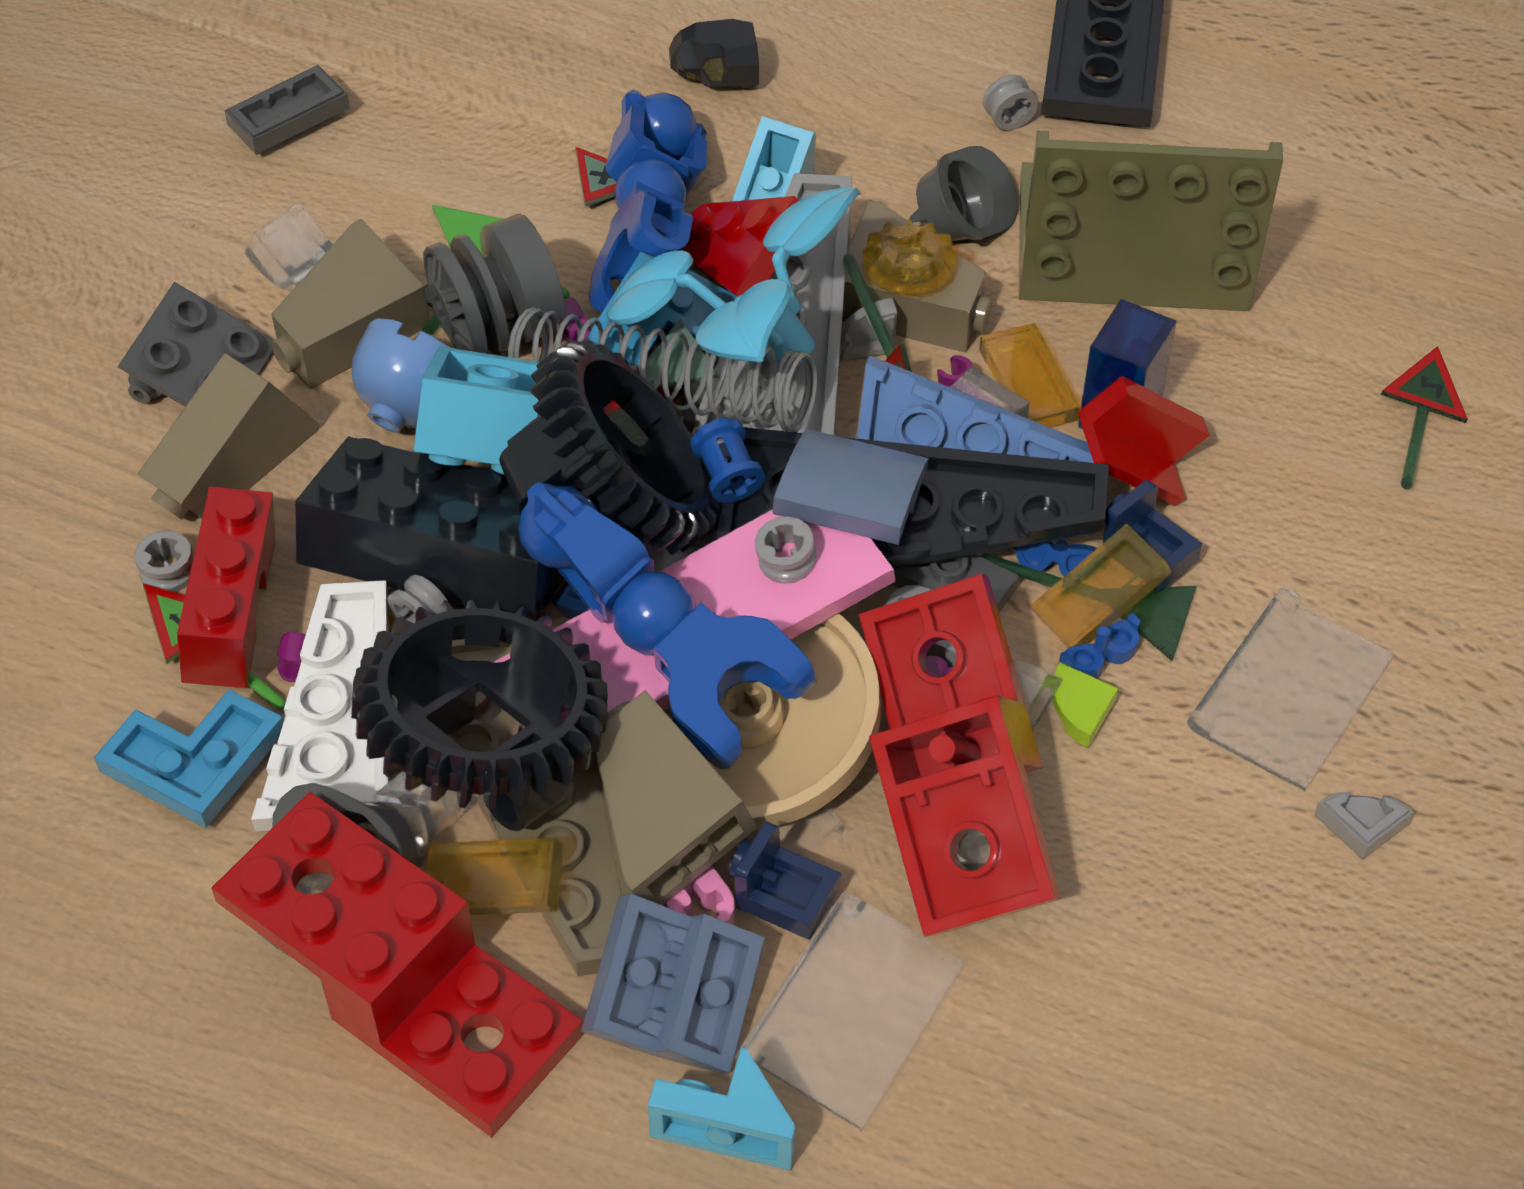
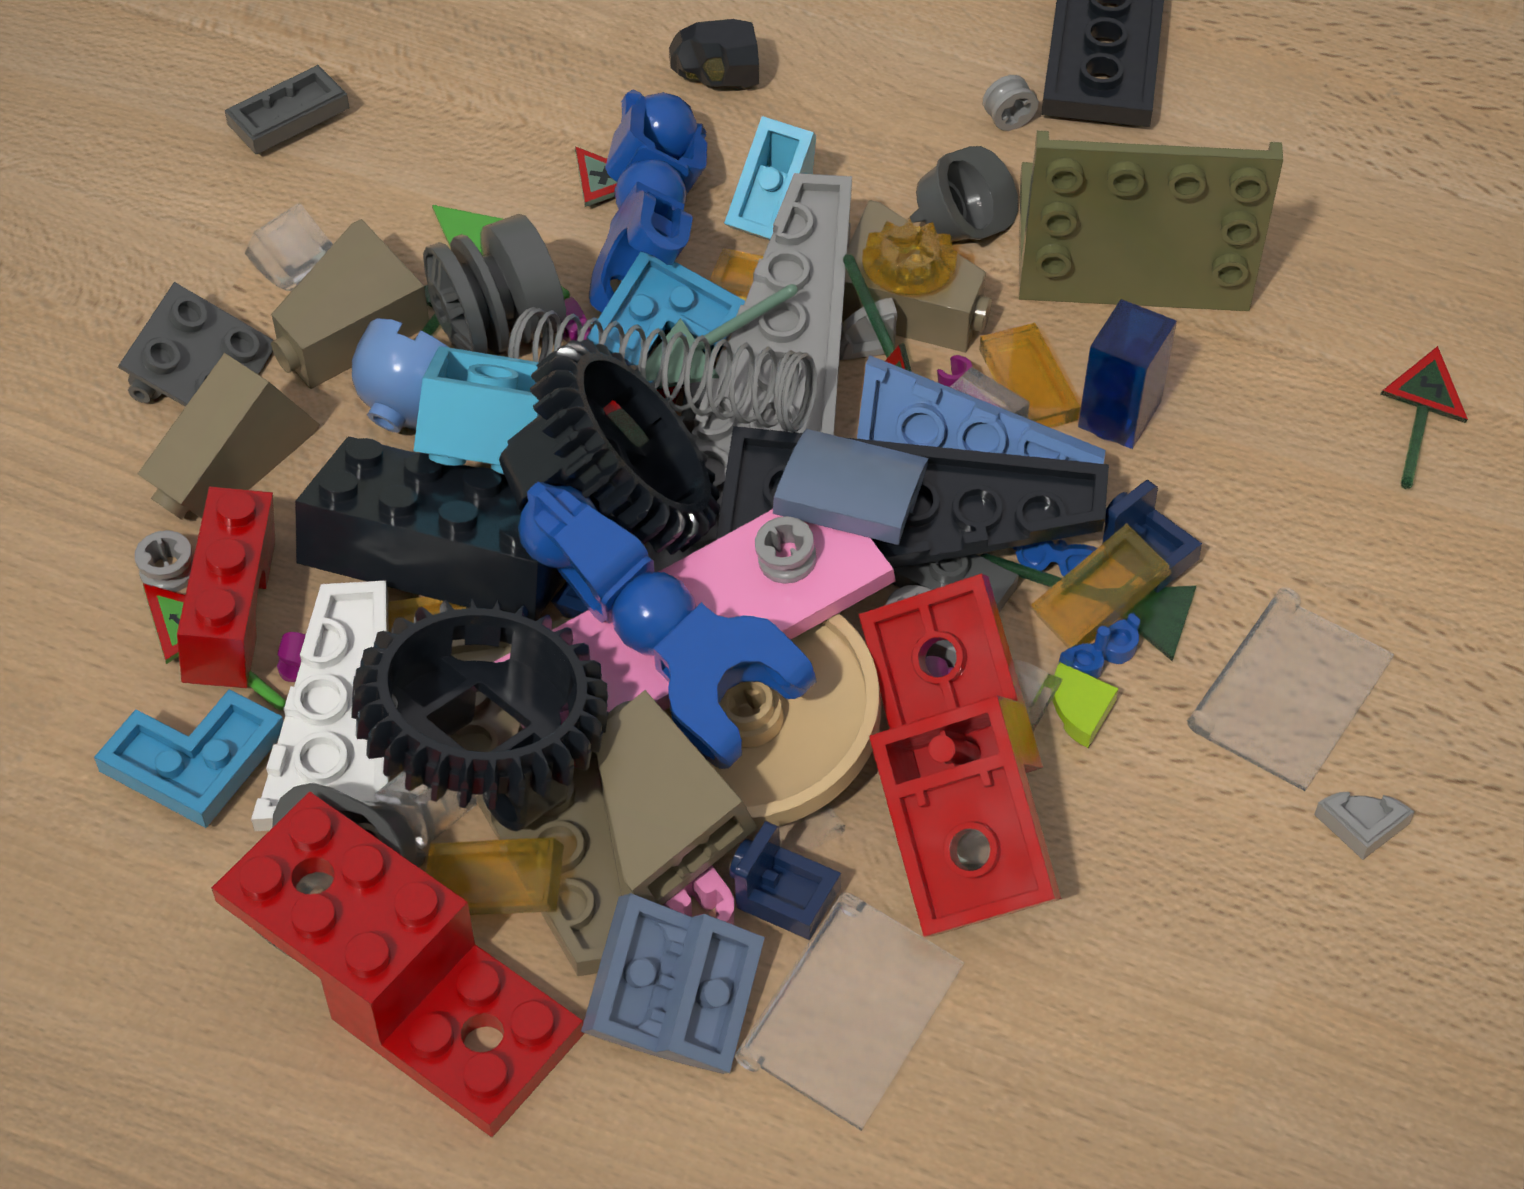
light grey bush [387,575,448,623] -> none
medium azure plant [606,188,861,369] -> none
medium azure slope [648,1046,795,1171] -> none
red wing [682,196,800,297] -> none
blue bush [690,418,765,503] -> none
red panel [1078,376,1210,506] -> none

